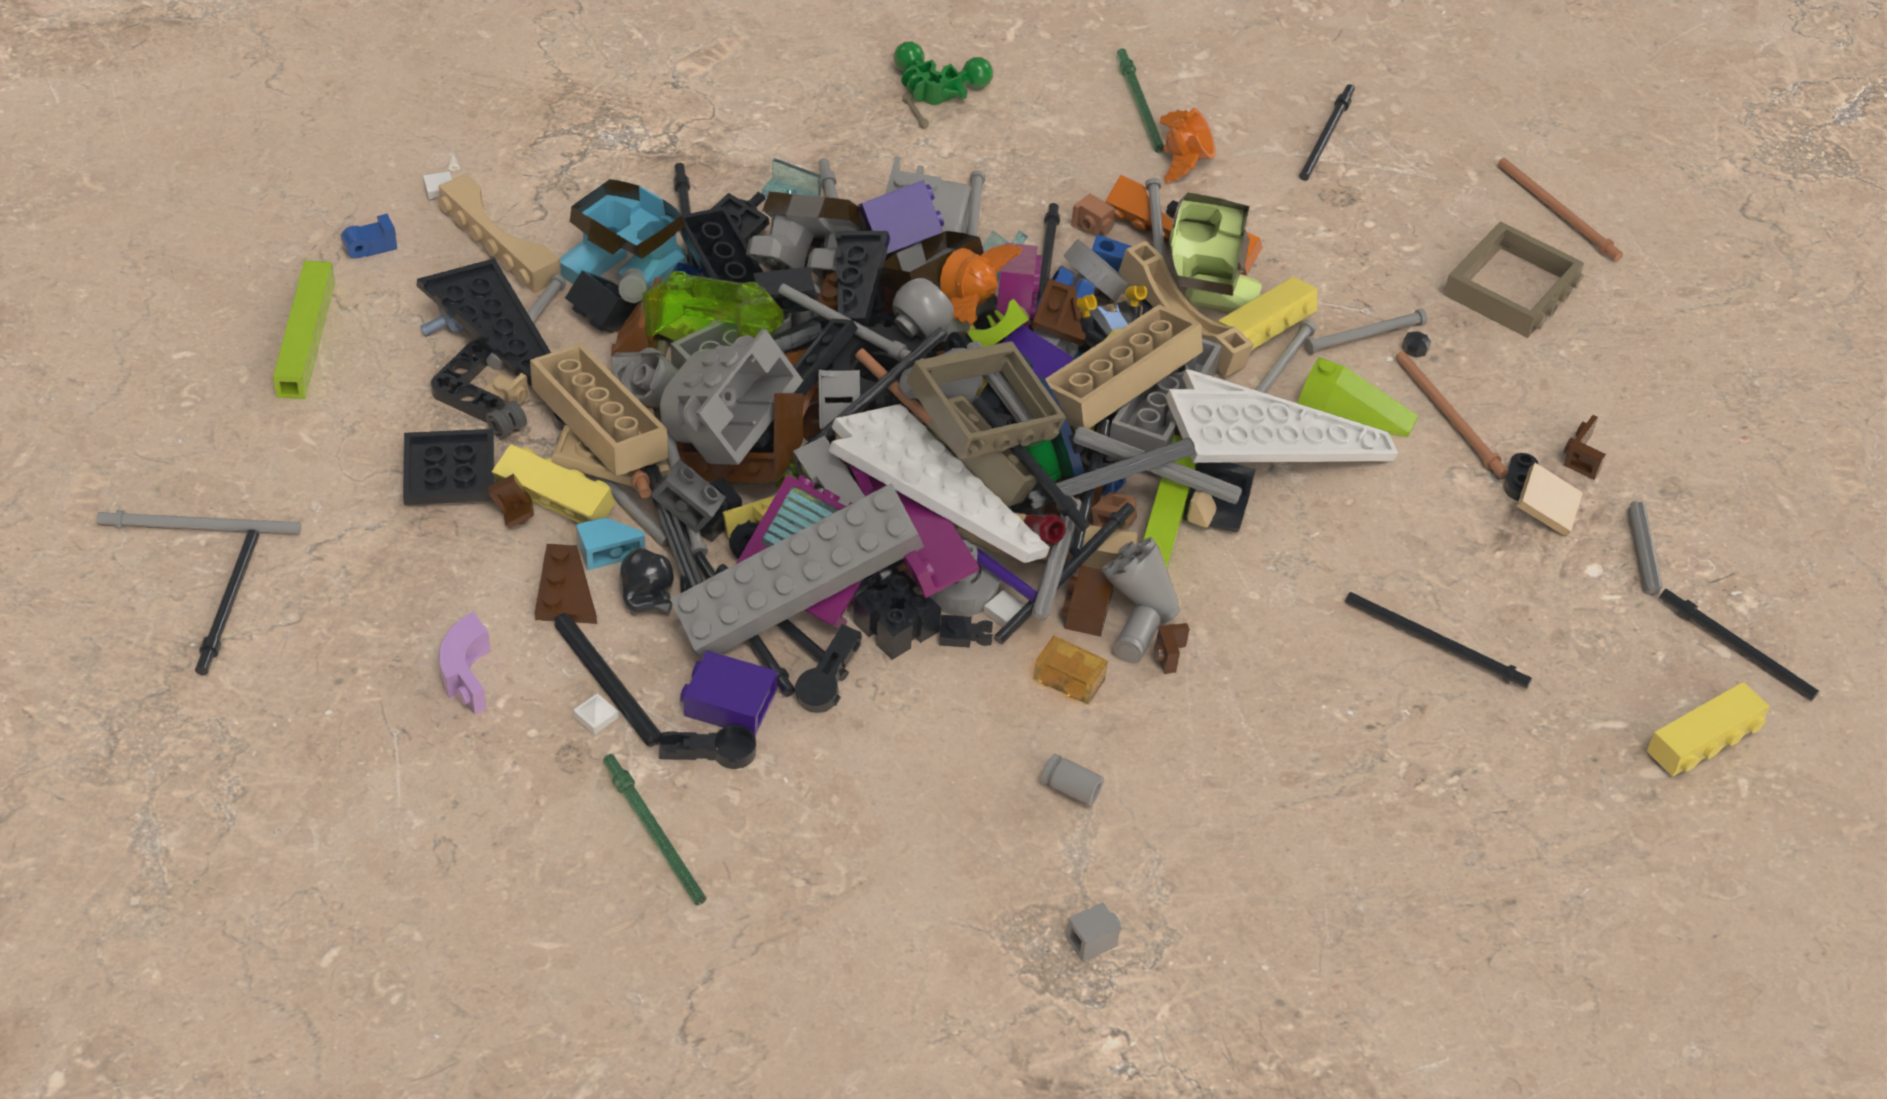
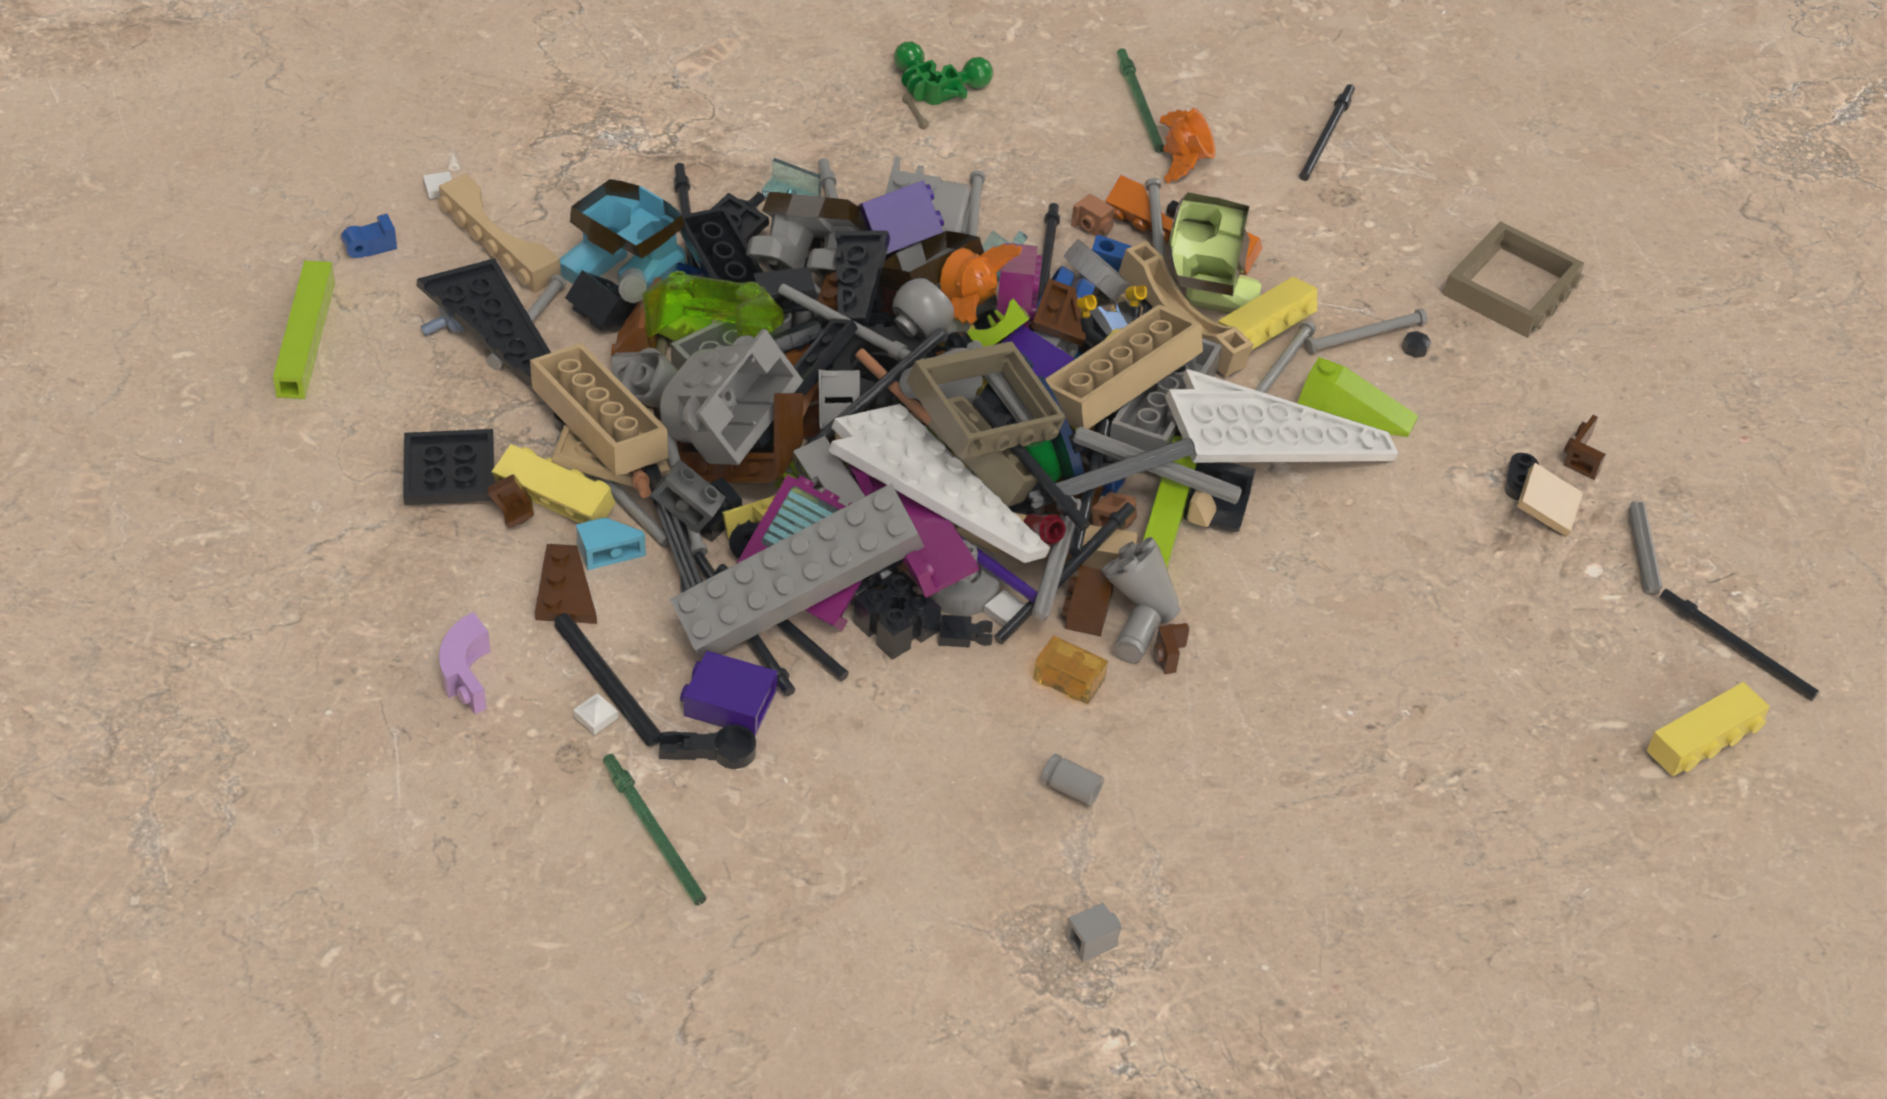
light grey bar [97,510,301,534] -> none
black bar [195,530,260,675] -> none
black beam [431,340,504,423] -> none
tan bracket [483,373,529,404] -> none
dark grey wheel [486,400,527,439] -> none
black piece [619,548,674,613] -> none
black piece [795,624,862,713] -> none
black bar [1345,592,1532,689] -> none
nougat bar [1396,351,1508,478] -> none
nougat bar [1498,158,1623,261] -> none

